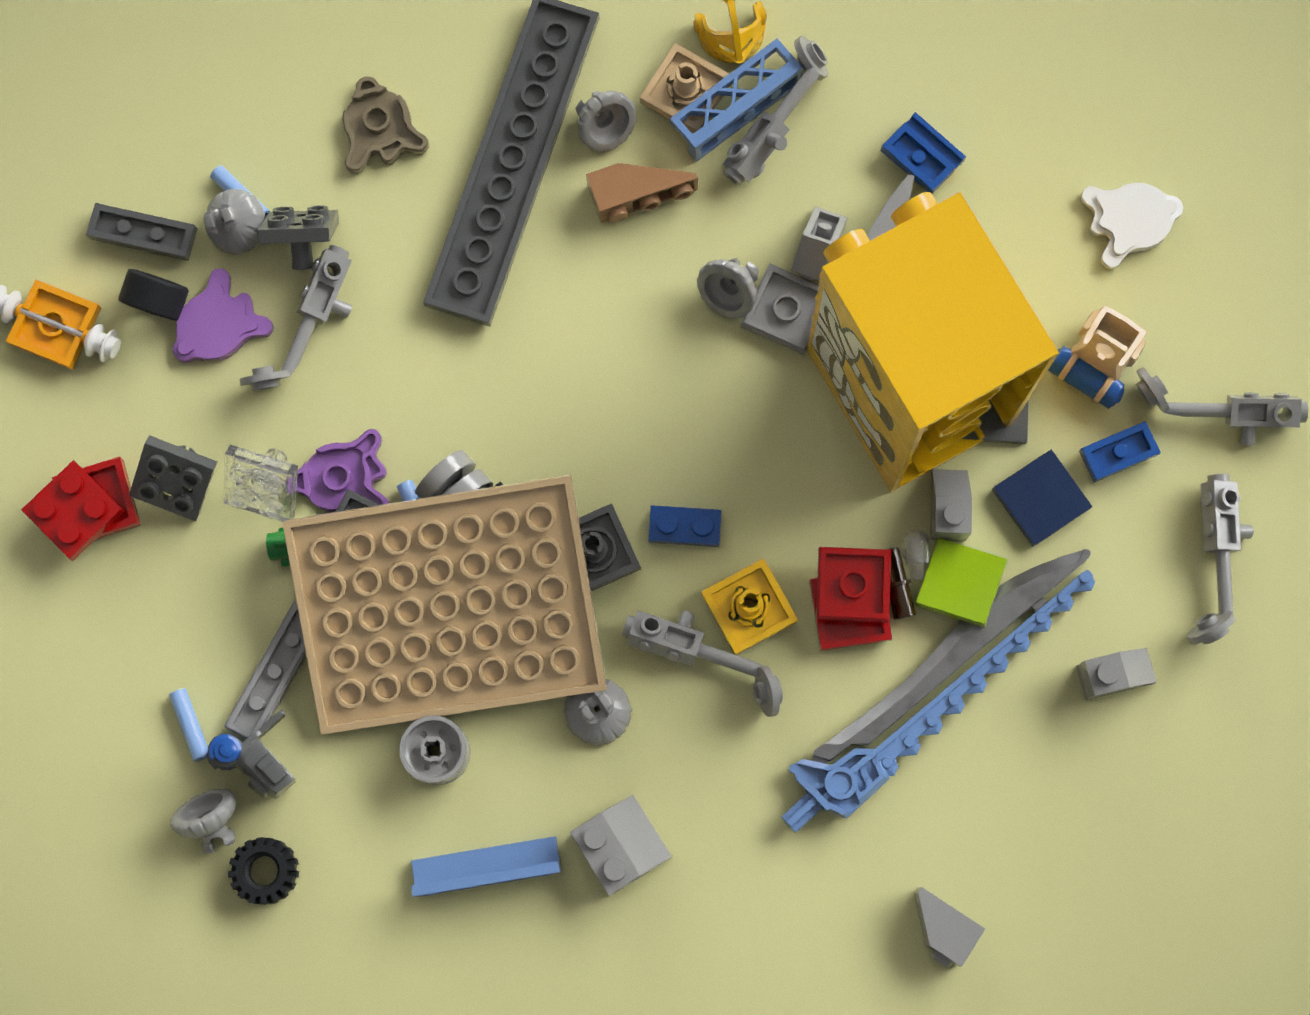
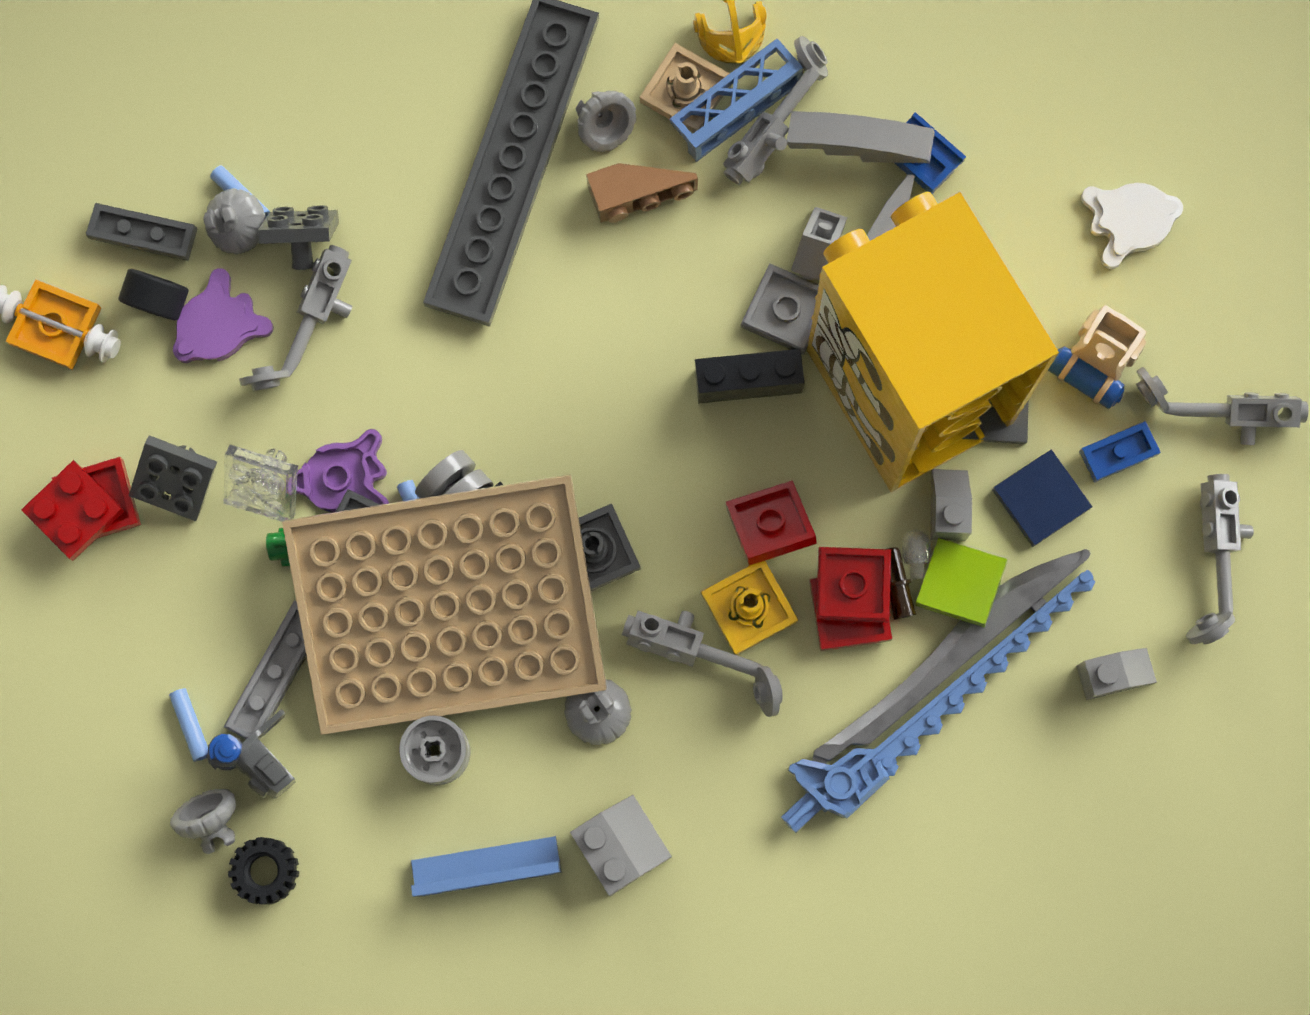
dark tan tile [343,76,429,174] -> none
blue plate [648,505,721,547] -> none
light grey hair [697,258,758,319] -> none
light grey slope [914,887,985,969] -> none
none -> black brick [695,349,805,404]
none -> red plate [726,480,817,566]
none -> light grey slope [787,111,935,163]

